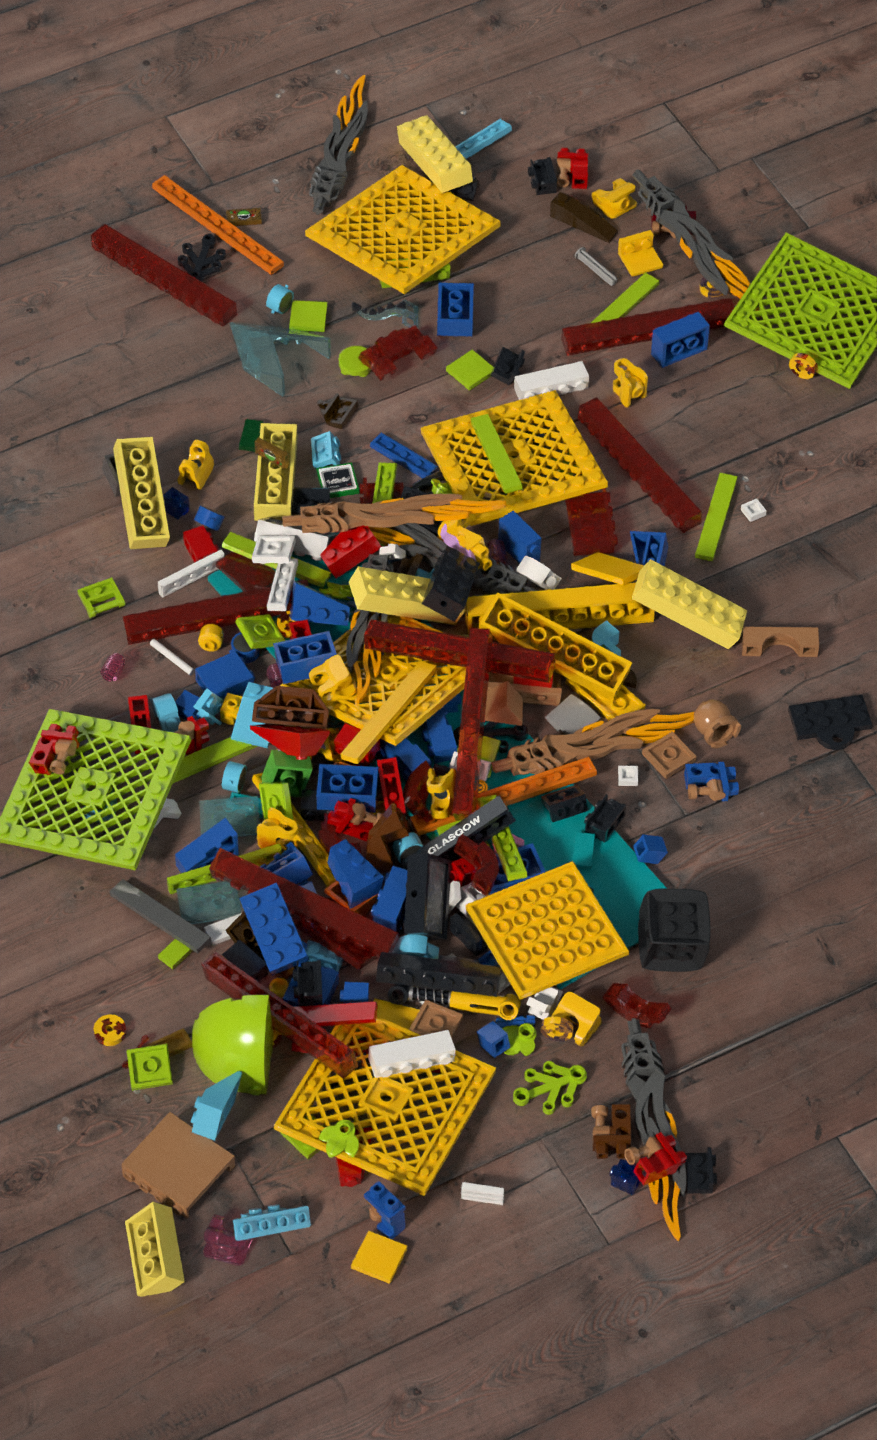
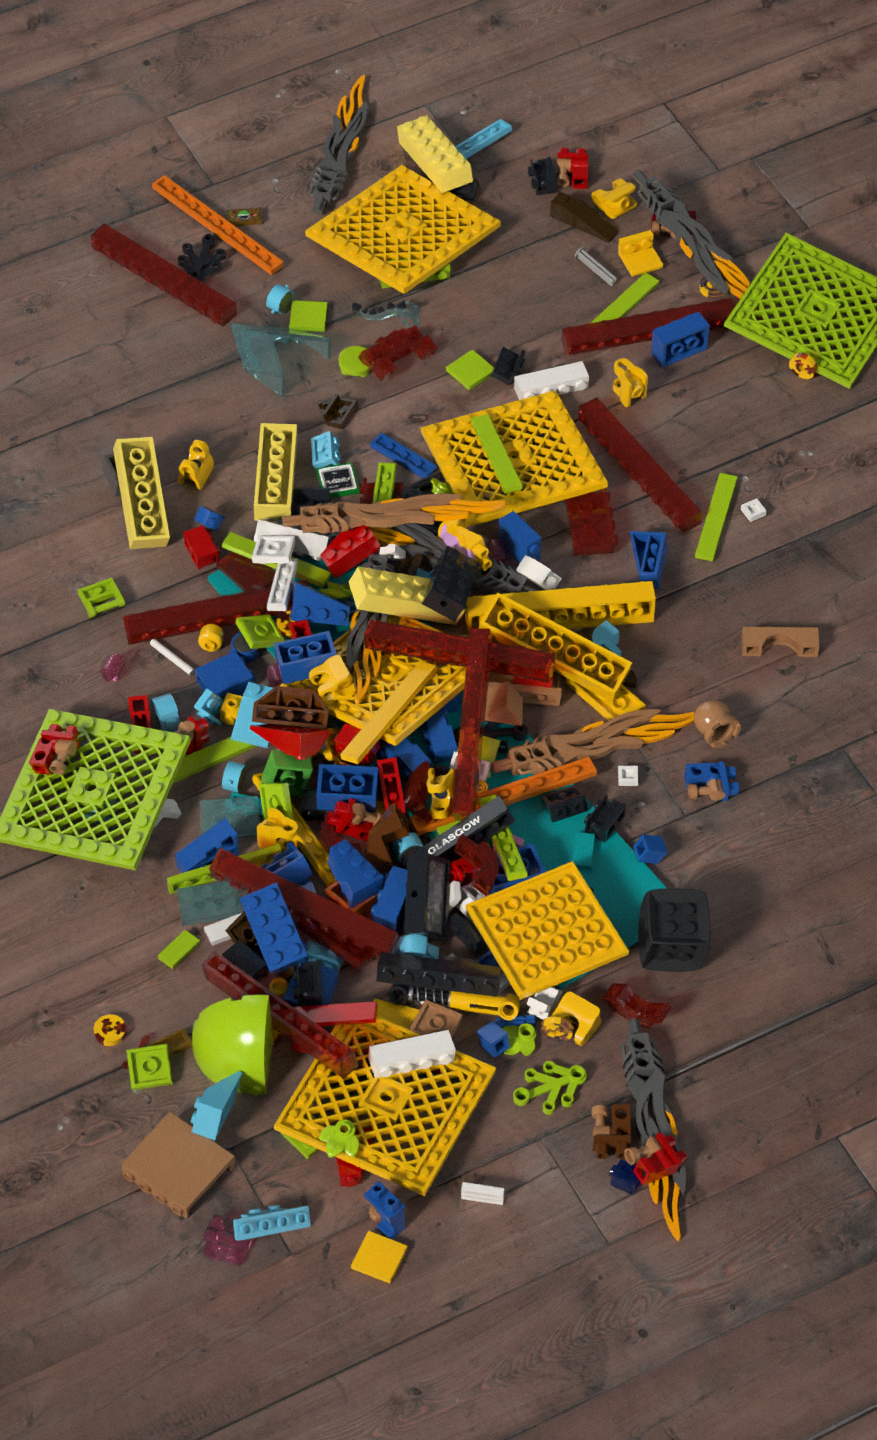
dark grey tile [109,879,211,953] -> none
light yellow slope [125,1202,185,1297] -> none
white tile [158,550,225,598] -> none
clear blue brick [163,487,190,520] -> none
blue brick [175,690,201,720] -> none
dark green tile [239,419,263,452] -> none
pearl gold tile [255,438,289,469] -> none
blue brick [340,982,369,1004] -> none
blue brick [437,283,474,337] -> none
light grey slope [545,694,601,735] -> none
yellow tile [571,552,644,585] -> none
light yellow brick [631,559,747,649] -> none
medium nougat plate [642,731,697,779] -> none
black bracket [685,1147,717,1194] -> none
black plate [788,694,872,750] -> none

